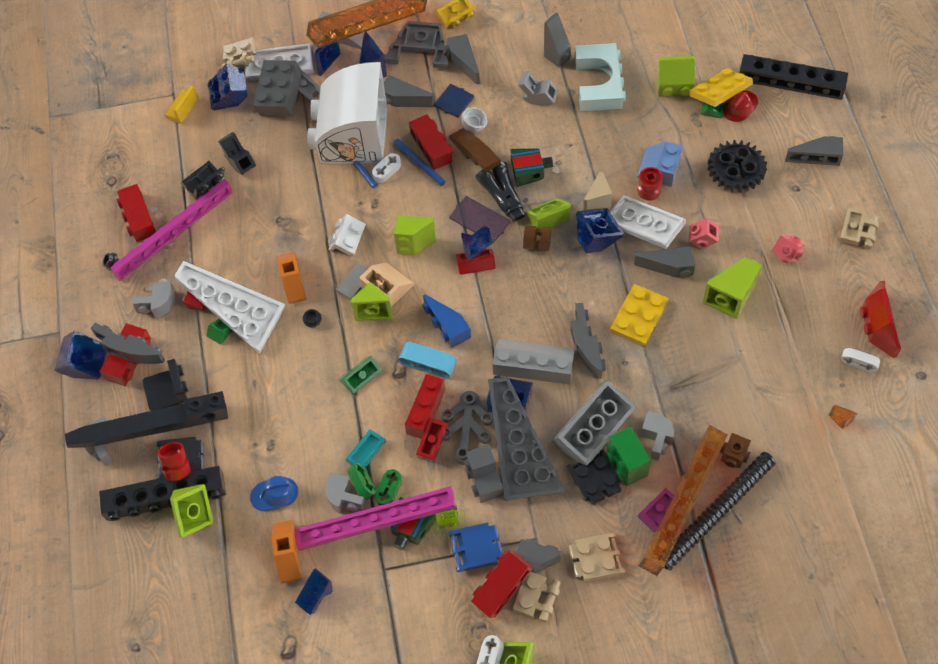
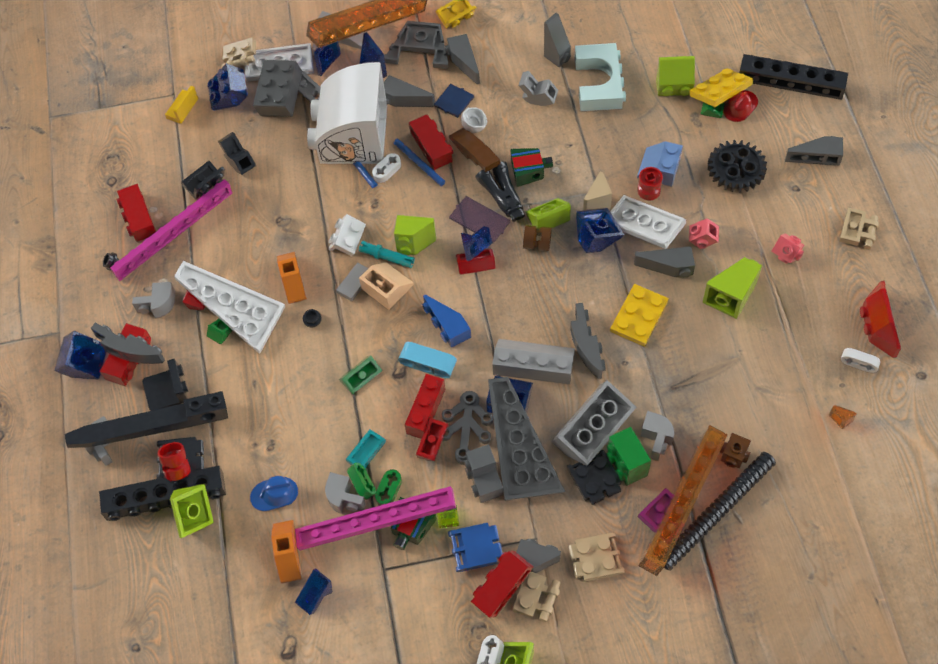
lime slope [351,282,393,321] -> none
none -> teal pin [359,241,415,269]

